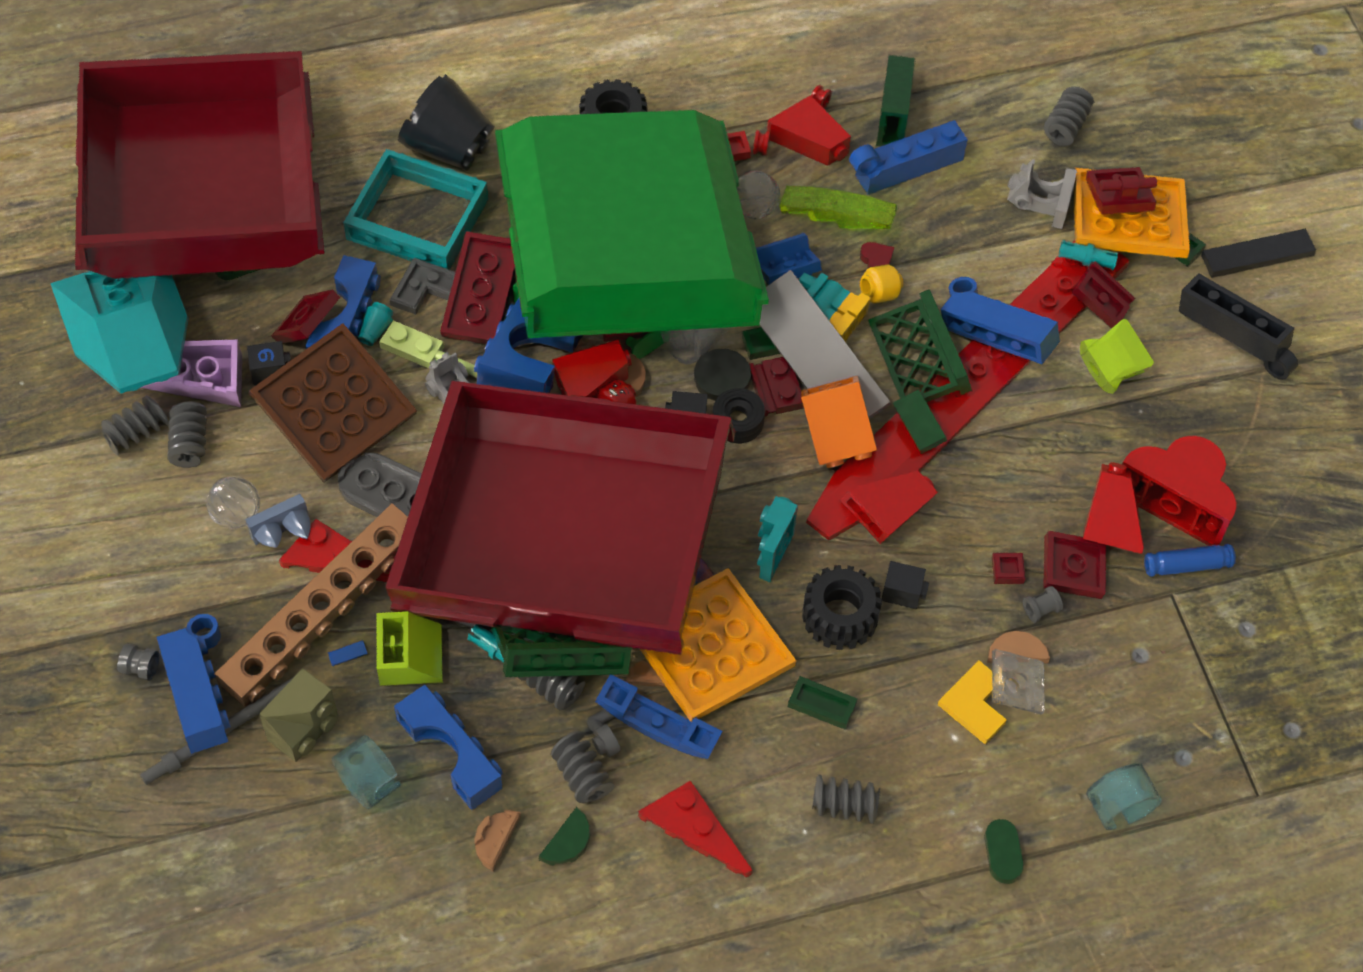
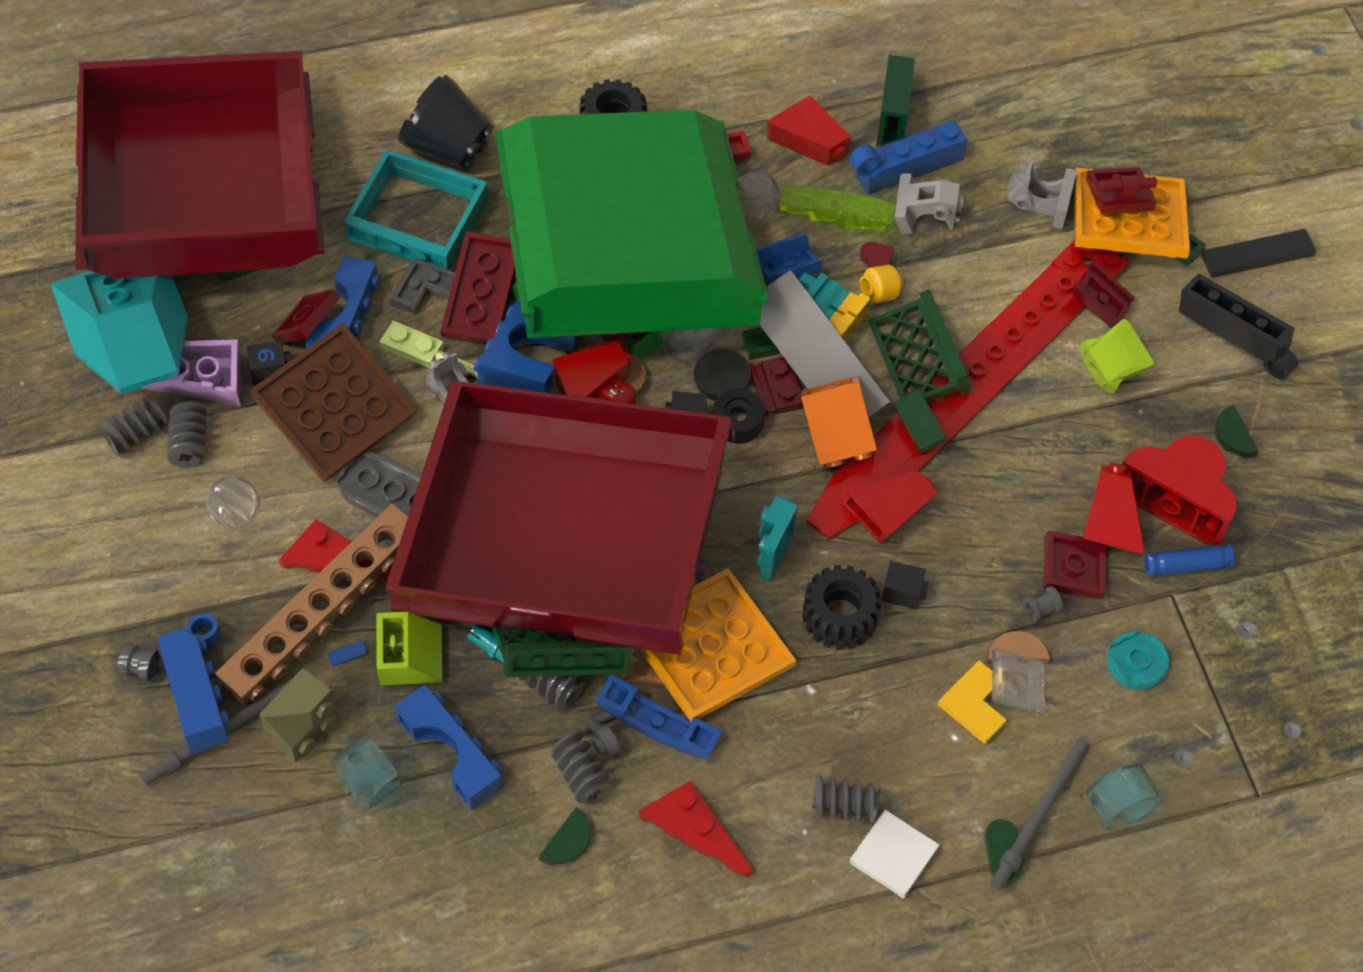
sand blue tile [245,494,311,548] -> none
teal cone [358,302,394,346] -> none
medium nougat tile [474,810,521,872] -> none
red bush [753,130,770,156] -> none
dark green tile [787,676,858,730] -> none
red bush [811,85,832,109] -> none
blue hinge [940,277,1060,364] -> none
dark red tile [992,553,1026,584] -> none
dark grey piece [1044,86,1094,147] -> none
teal pin [1058,240,1118,270] -> none
none -> white tile [849,810,939,899]
none -> light grey tile [894,173,964,235]
none -> dark grey bar [990,739,1089,890]
none -> teal tile [1107,631,1169,690]
none -> dark green tile [1215,404,1258,458]

